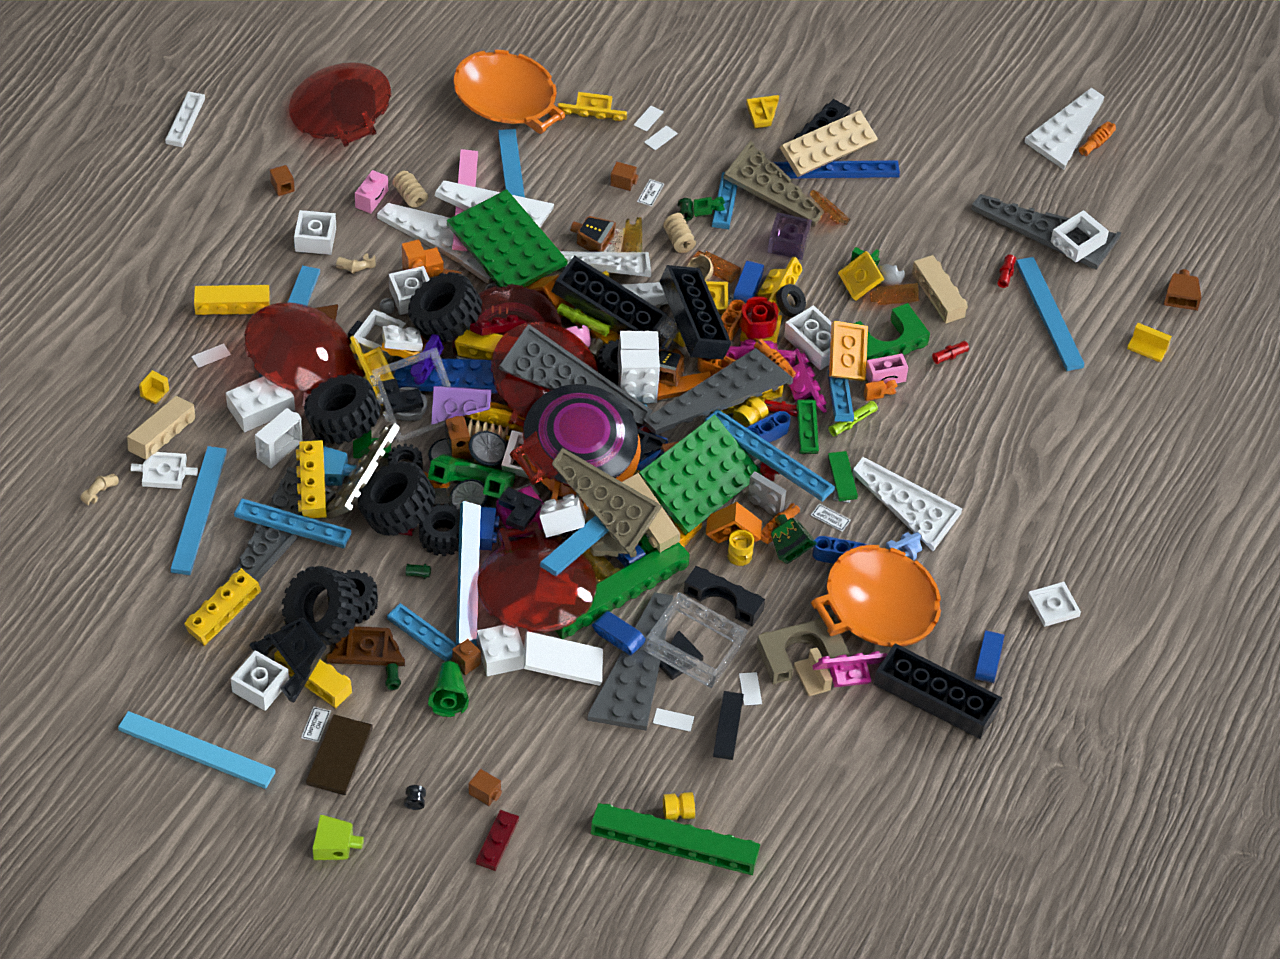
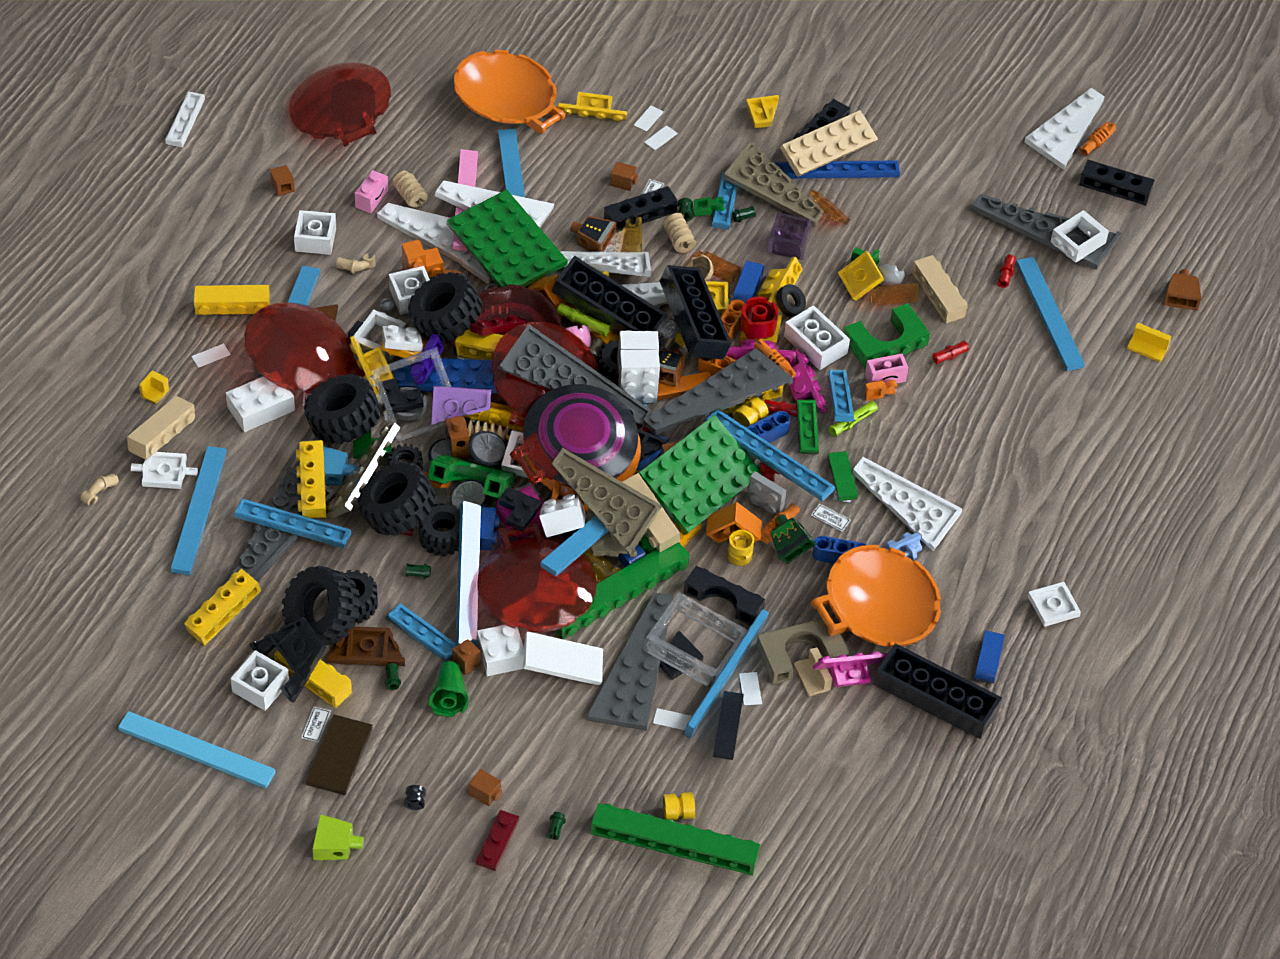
white window [255,408,303,468] -> none
blue beam [592,611,646,655] -> none
light orange plate [829,321,868,382] -> none
none -> dark green pin [546,812,566,840]
none -> black brick [604,186,678,233]
none -> dark azure tile [684,609,769,738]
none -> dark green pin [732,206,756,223]
none -> black brick [1079,159,1155,206]

